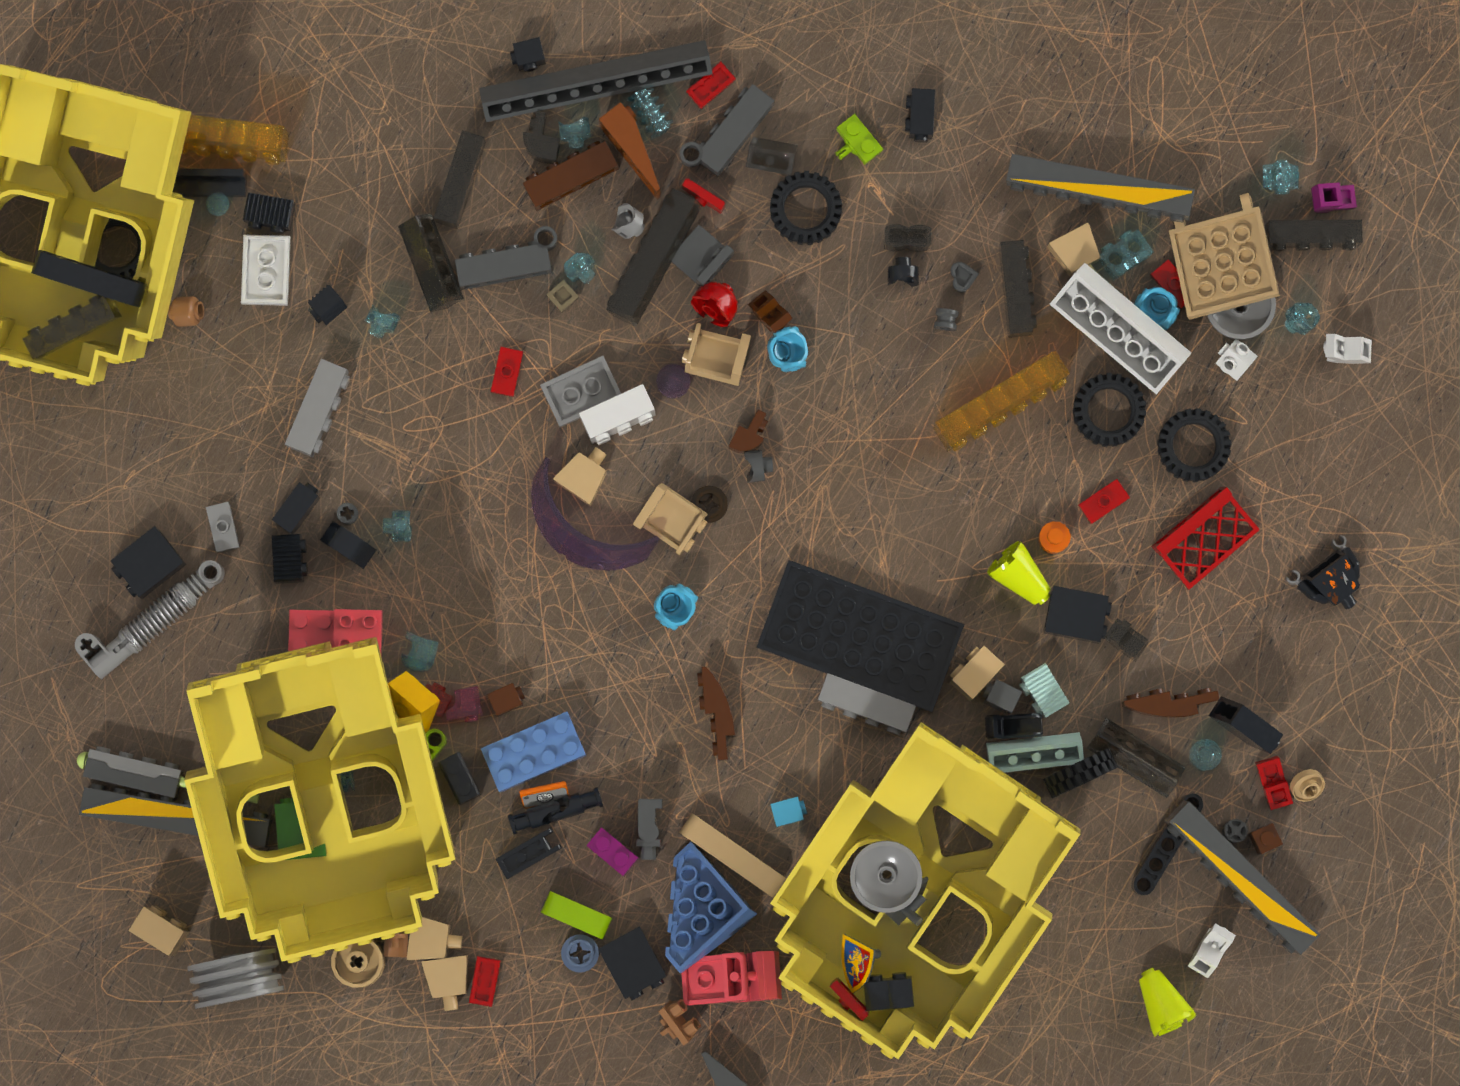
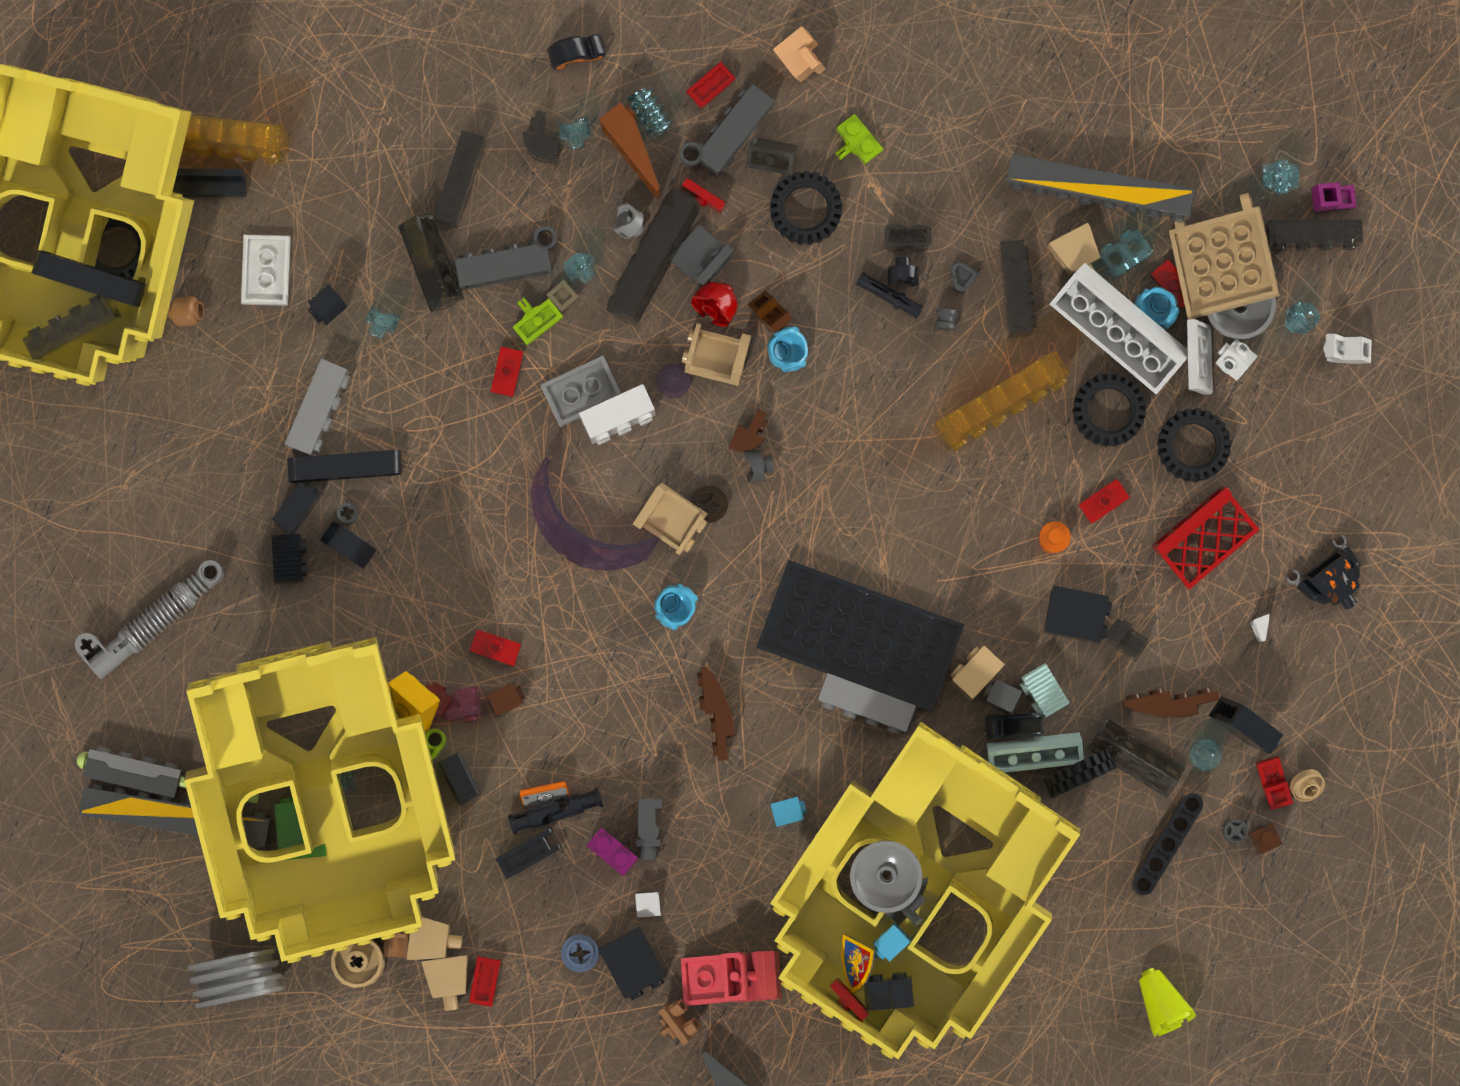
black brick [110,526,187,599] -> none
tan brick [129,905,190,956] -> none
clear light blue plate [206,192,230,216] -> none
light grey plate [206,502,240,553] -> none
black brick [243,193,296,234] -> none
coral piece [288,609,383,656] -> none
clear light blue piece [383,510,412,542] -> none
clear light blue helmet [401,631,439,672] -> none
dark grey brick [479,40,713,122] -> none
medium blue brick [480,712,587,793] -> none
black brick [510,37,546,72] -> none
reddish brown brick [523,141,619,211] -> none
lime beam [541,891,612,940] -> none
tan torso [553,447,607,507] -> none
medium blue slope [665,842,757,973] -> none
tan beam [679,813,786,898] -> none
black brick [905,88,935,143] -> none
neon yellow cone [987,541,1051,605] -> none
dark grey brick [1164,800,1320,955] -> none
white brick [1188,923,1236,978] -> none
none -> black beam [287,450,402,483]
none -> red plate [470,629,522,666]
none -> lime plate [513,297,564,346]
none -> black animal [547,34,607,70]
none -> white slope [635,892,661,918]
none -> light nougat plate [773,26,826,82]
none -> black pin [856,272,924,319]
none -> medium azure brick [873,922,911,962]
none -> white tile [1187,319,1213,395]
none -> white slope [1250,614,1270,643]

